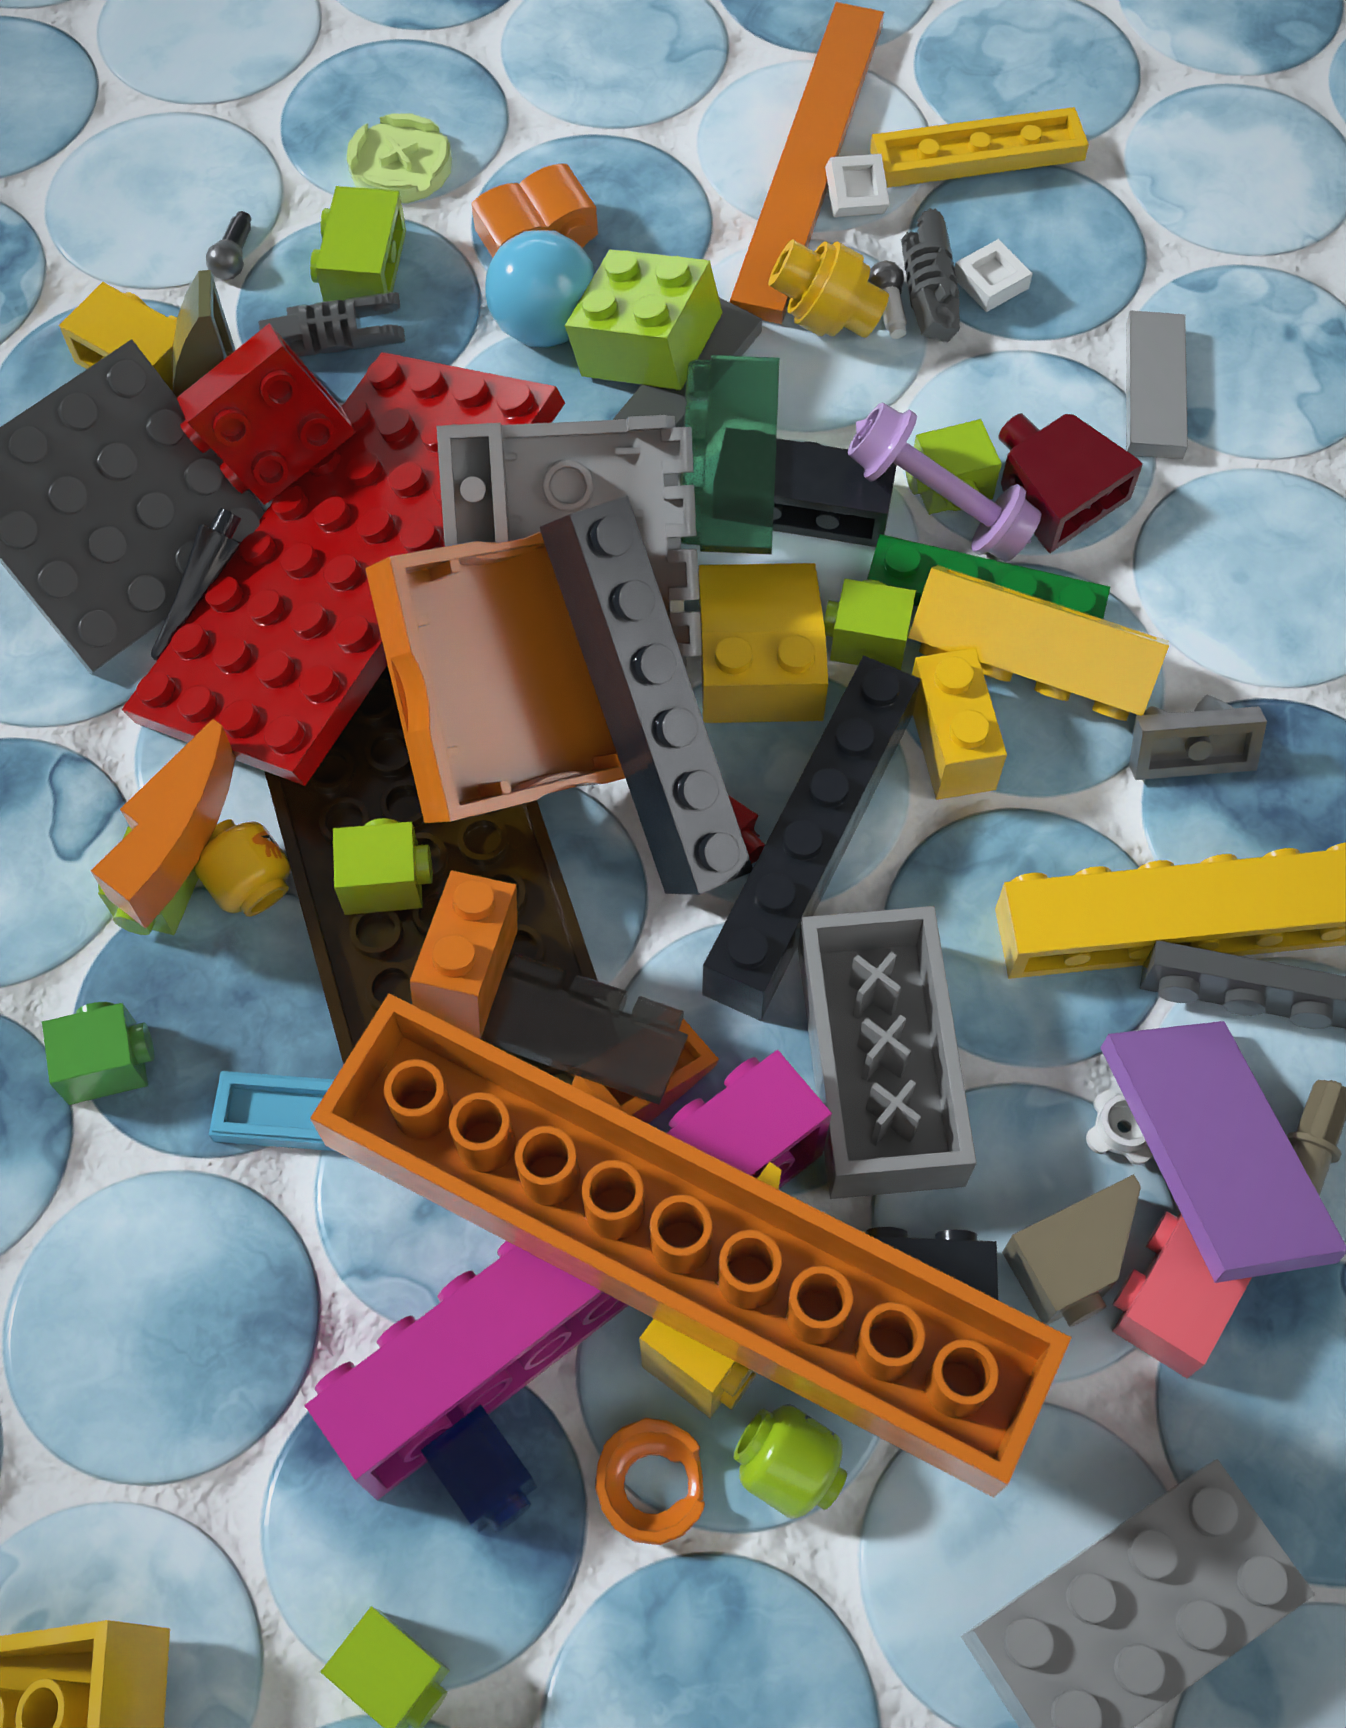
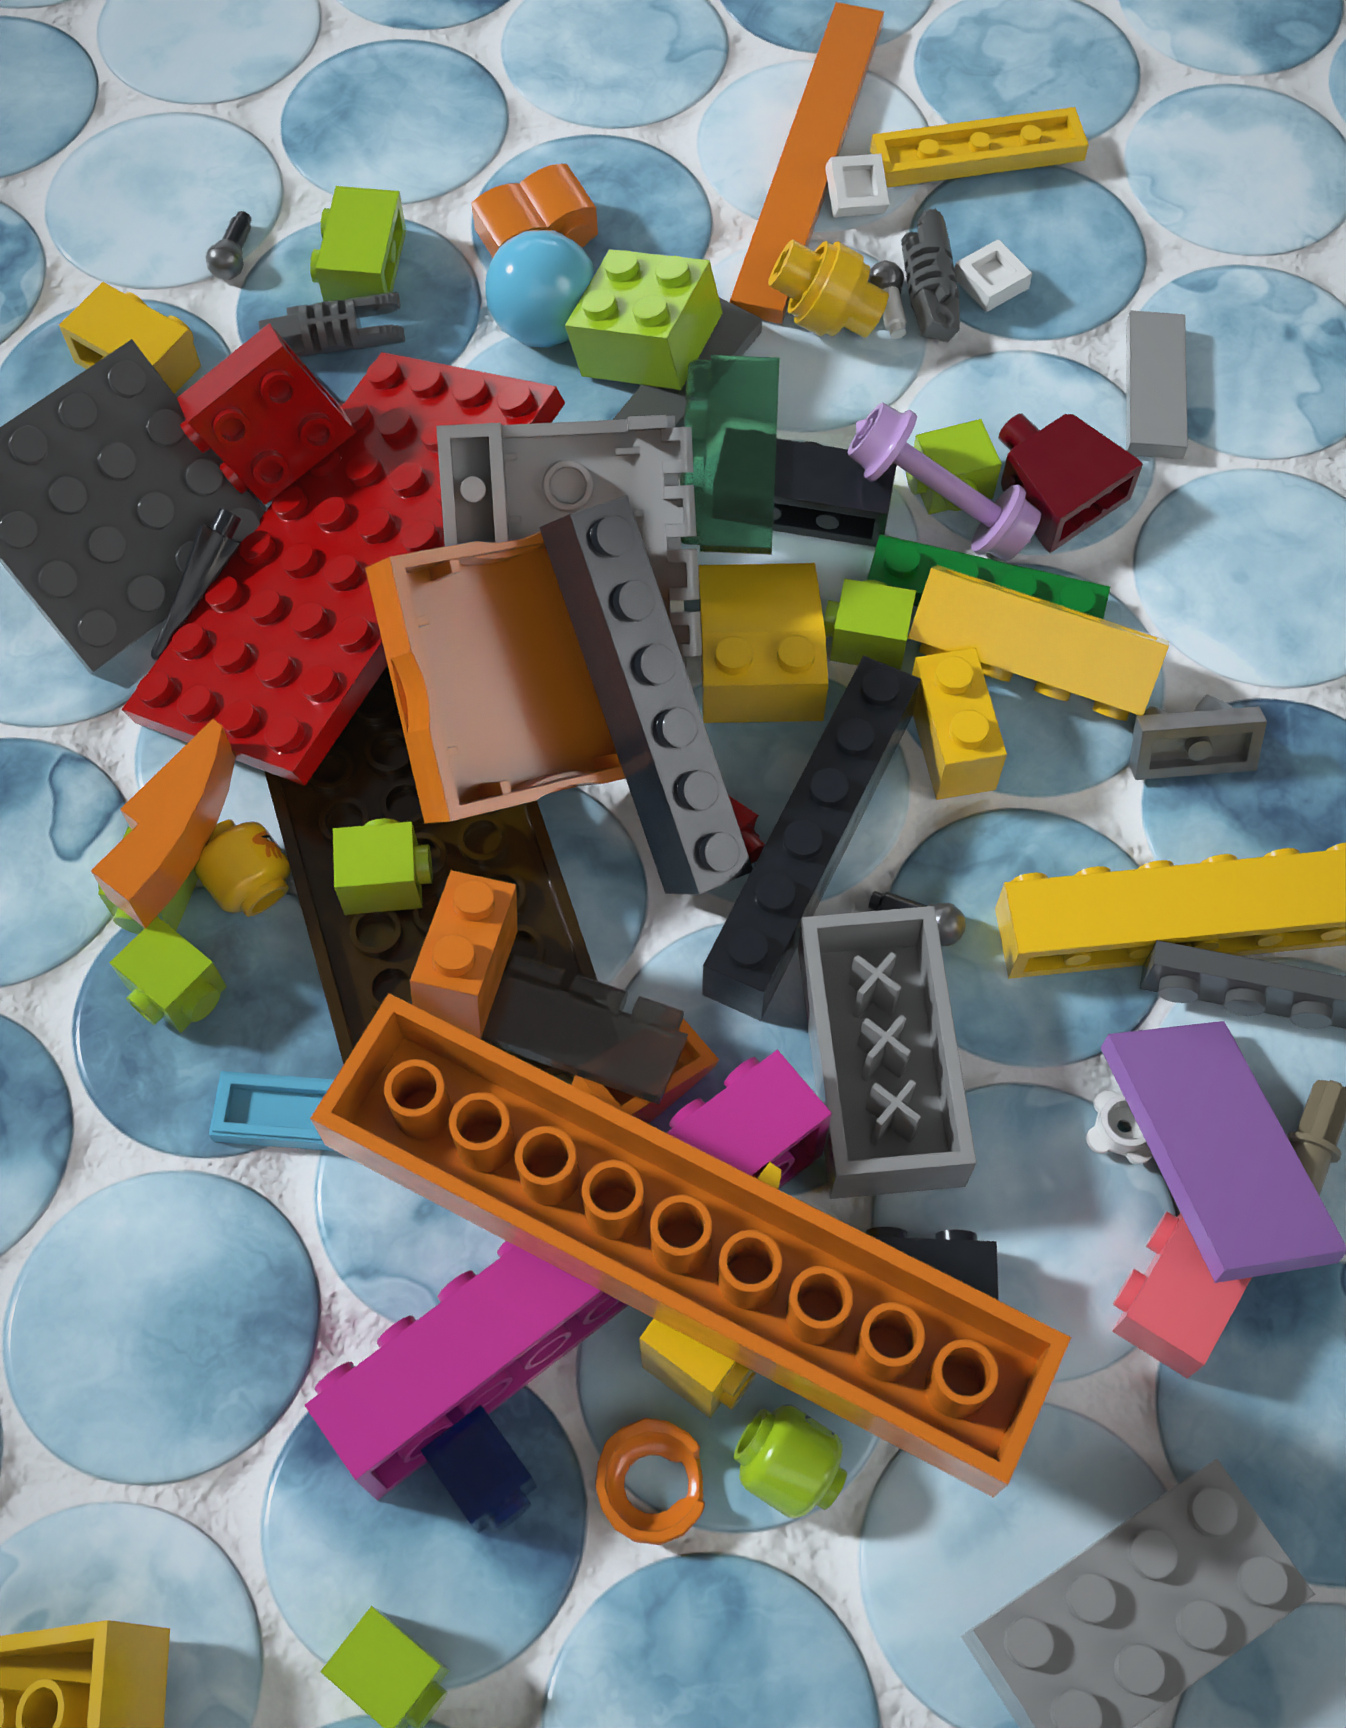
bright green brick [42,1002,154,1105] -> none
olive slope [173,270,236,397] -> none
yellowish green tile [346,114,452,203] -> none
dark tan slope [1002,1174,1141,1327] -> none
none -> lime brick [109,916,227,1033]
none -> piece [868,891,966,946]

